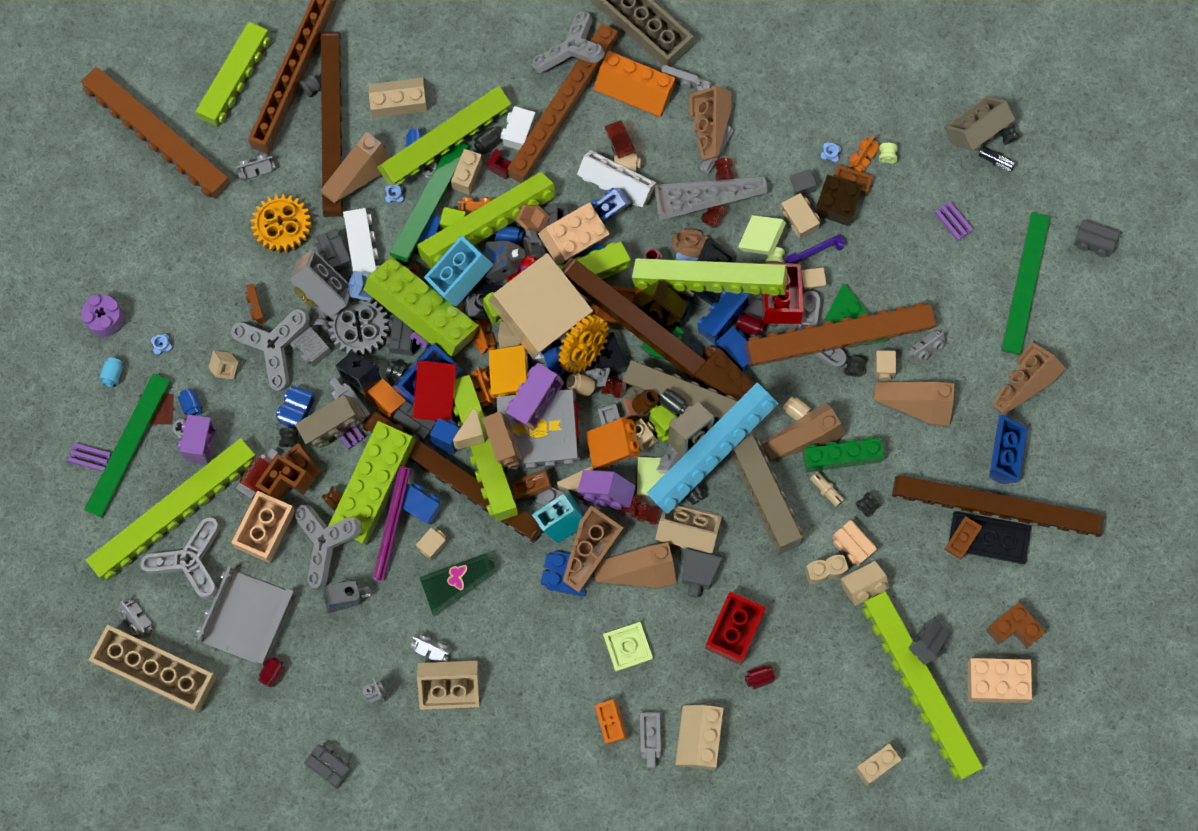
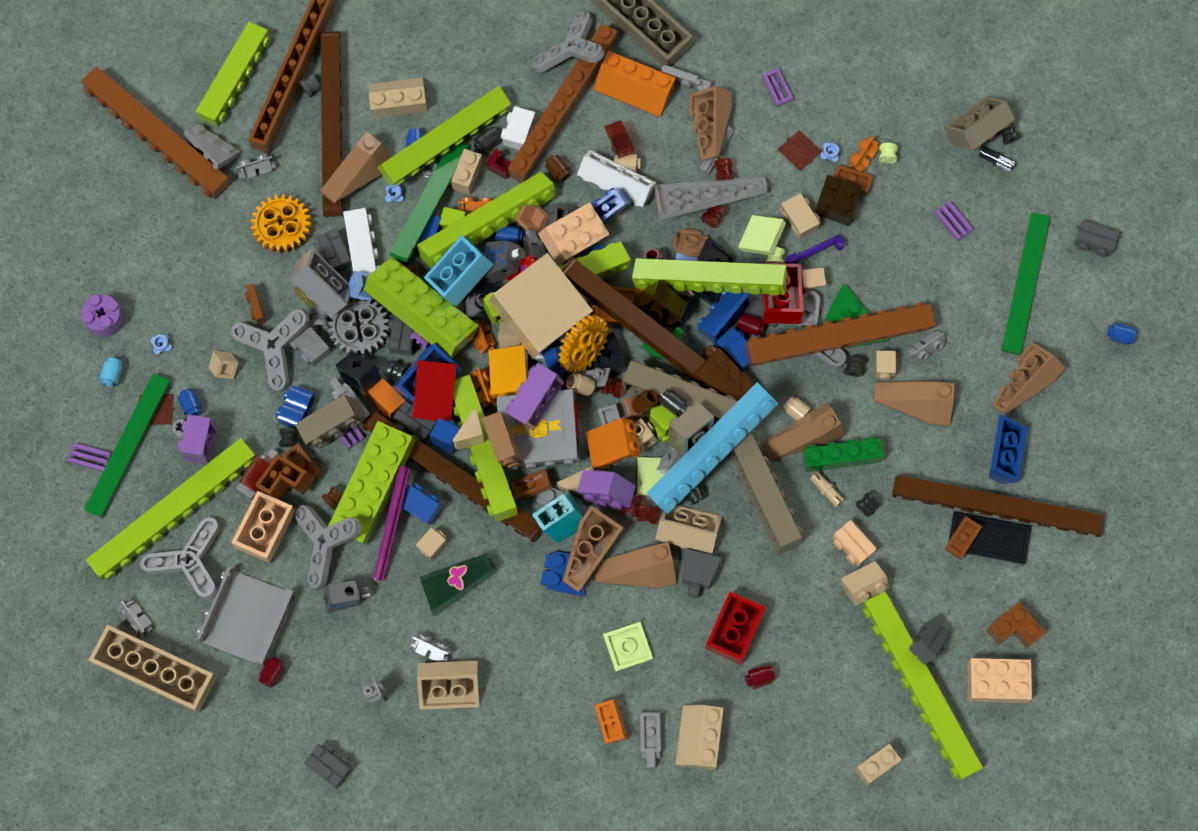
dark grey panel [789,169,817,196] -> none
tan brick [805,555,848,584] -> none
none -> light grey wing [184,123,240,170]
none -> reddish brown brick [545,155,572,182]
none -> medium lavender tile [762,68,794,107]
none -> clear red piece [778,130,822,171]
none -> blue brick [1107,322,1137,345]

